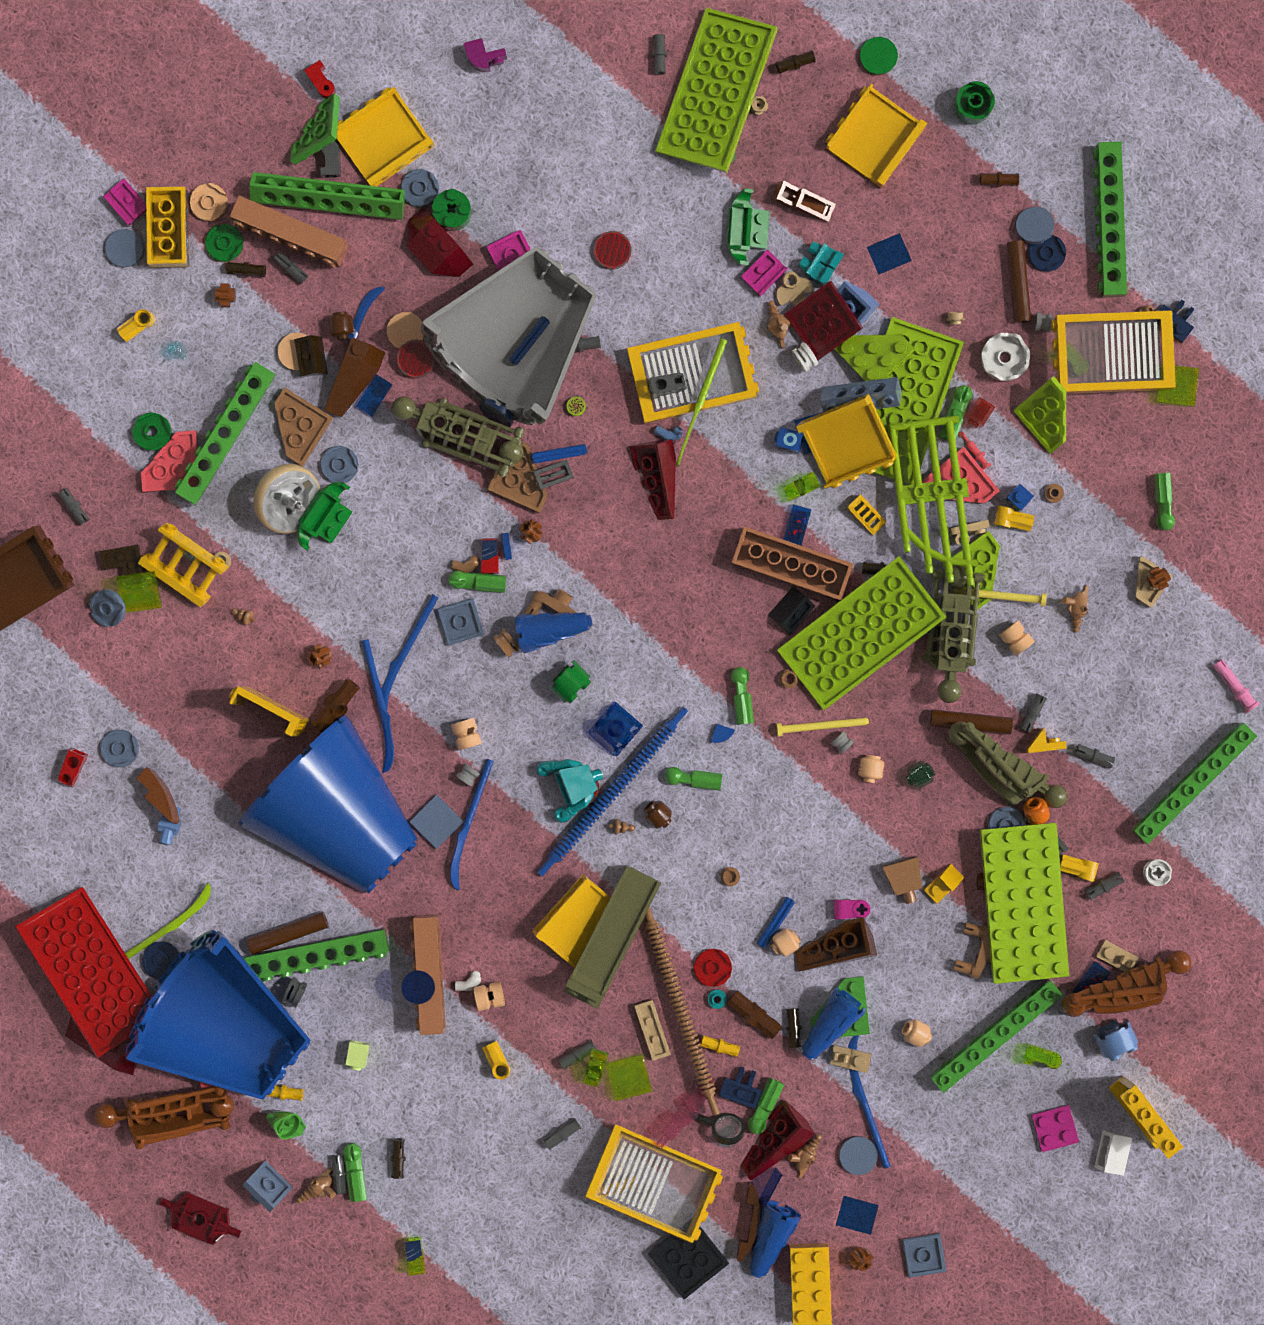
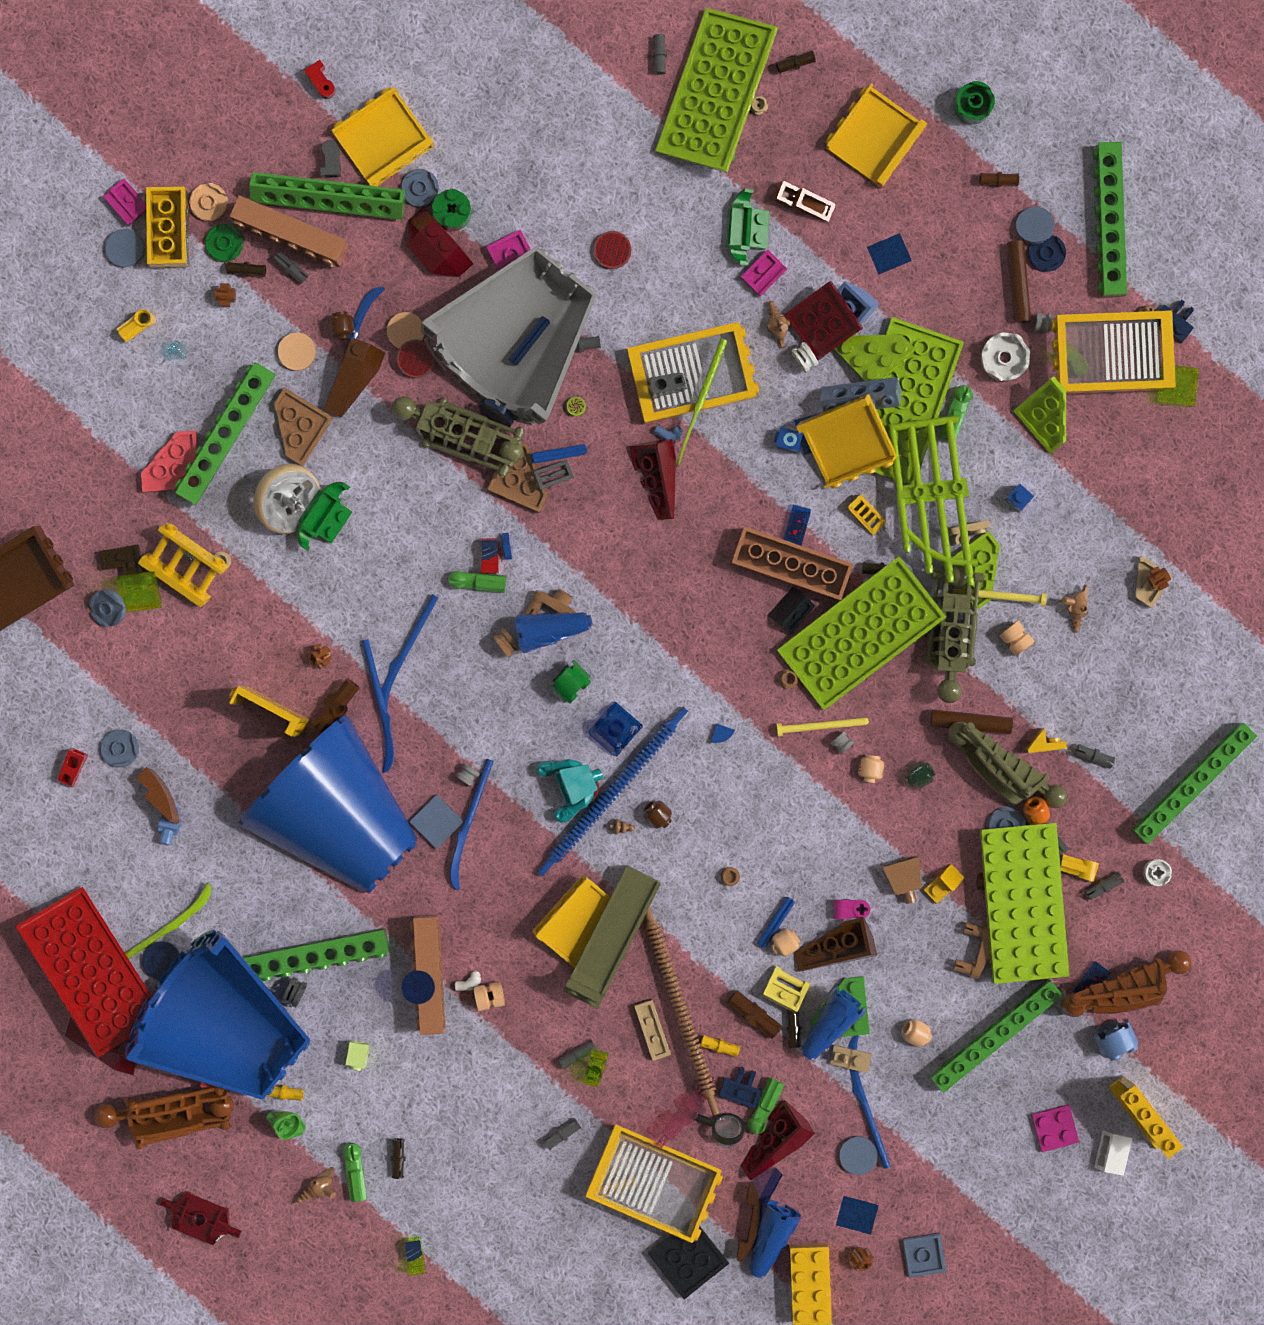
dark grey pin [57,488,90,526] -> none
green plate [132,412,172,451] -> none
medium nougat hair [232,608,256,625] -> none
sand blue tile [243,1161,293,1212] -> none
reddish brown piece [247,911,329,955] -> none
bright green plate [290,93,340,165] -> none
dark brown panel [294,335,328,377] -> none
sand blue tile [320,446,359,483] -> none
dark grey axle [331,1155,346,1194] -> none
clear blue tile [356,374,393,417] -> none
sand blue tile [437,598,484,646] -> none
medium nougat arm [451,556,480,573] -> none
light nougat wheel [451,718,482,751] -> none
magenta brick [464,38,507,72] -> none
yellow piece [482,1041,511,1080] -> none
dark orange gear [519,519,543,544] -> none
clear neon green plate [606,1054,653,1102] -> none
bright green piece [665,767,722,791] -> none
red tile [694,948,732,987] -> none
teal plate [708,989,727,1009] -> none
bright green piece [730,667,754,725] -> none
tan plate [777,272,814,306] -> none
clear neon green leg [783,471,821,502] -> none
medium nougat piece [787,1134,822,1179] -> none
teal hips [798,241,844,286] -> none
green tile [860,36,898,76] -> none
coral plate [922,447,1000,504] -> none
tan plate [946,312,965,325] -> none
coral piece [958,431,992,470] -> none
clear red brick [965,397,995,429] -> none
yellow piece [994,506,1034,532] -> none
dark grey pin [1020,693,1047,733] -> none
clear neon green leg [1023,1043,1062,1069] -> none
medium nougat plate [1044,484,1064,503] -> none
tan plate [1096,939,1139,972] -> none
bright green piece [1154,473,1175,530] -> none
bright pink pin [1212,659,1260,714] -> none
none -> light yellow plate [762,966,810,1014]

